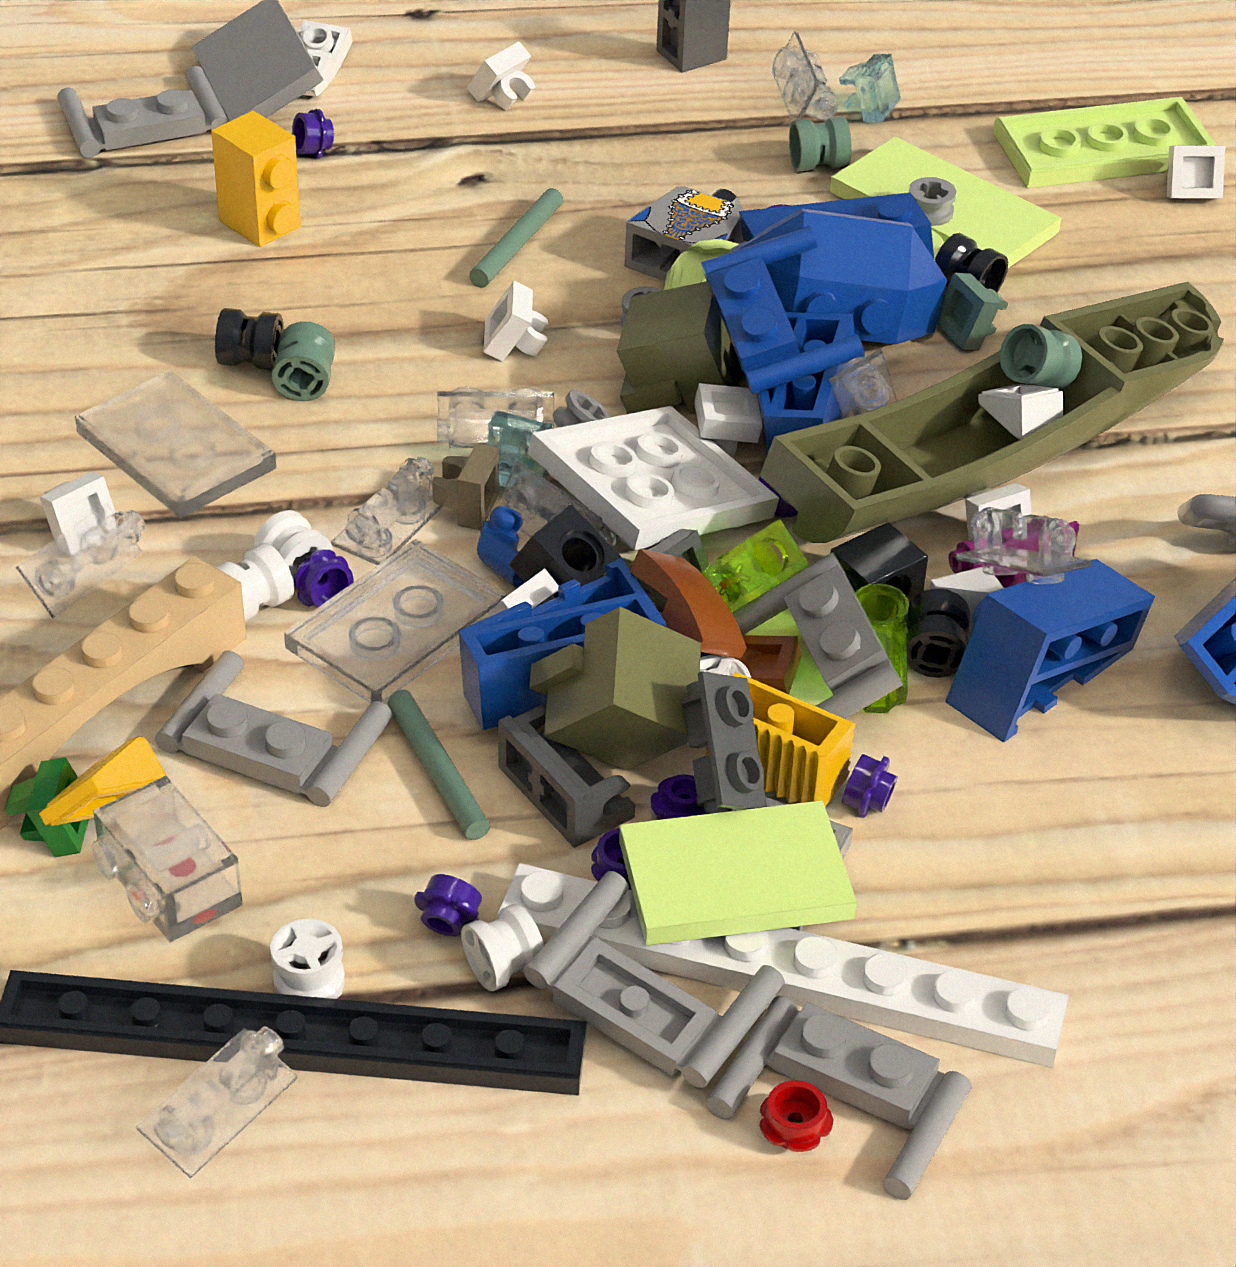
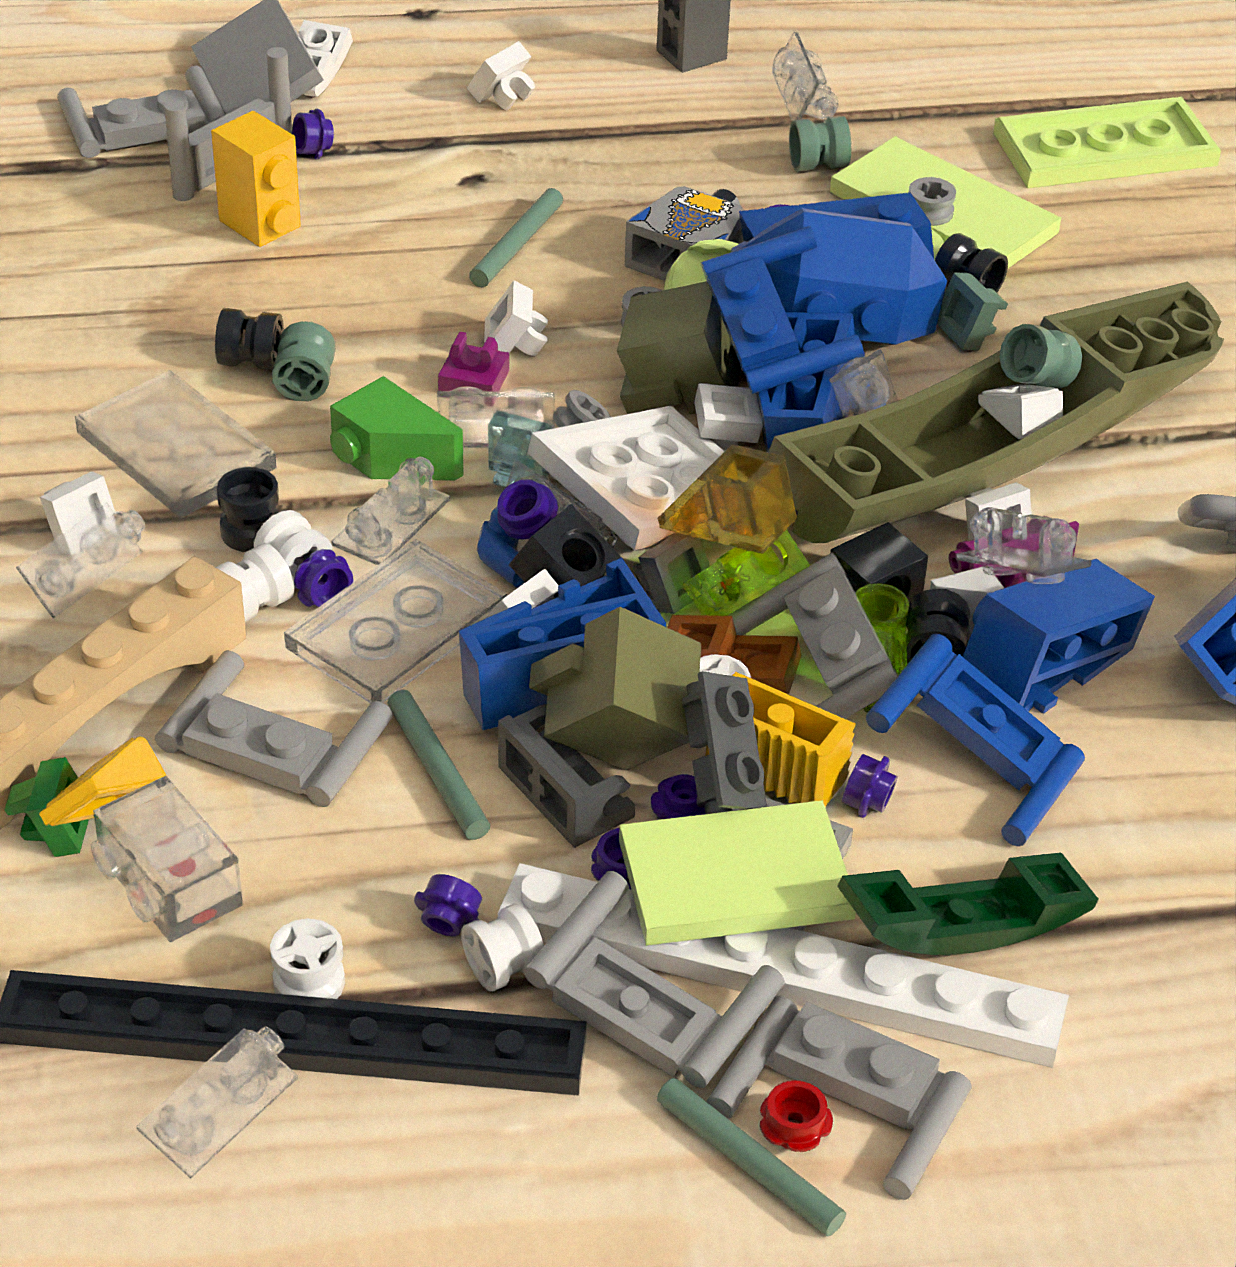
dark tan tile [432,443,499,531] -> none
dark orange slope [629,548,747,659] -> none
clear light blue tile [839,54,901,123] -> none
white tile [1167,145,1225,198] -> none
none -> light grey plate [164,47,292,201]
none -> black wheel [216,467,279,552]
none -> bright green slope [330,376,464,481]
none -> magenta tile [438,331,509,404]
none -> dark purple plate [497,479,558,540]
none -> clear yellow slope [657,444,797,554]
none -> sand green bar [657,1078,846,1237]
none -> dark green slope [837,852,1099,955]
none -> blue plate [866,634,1085,846]

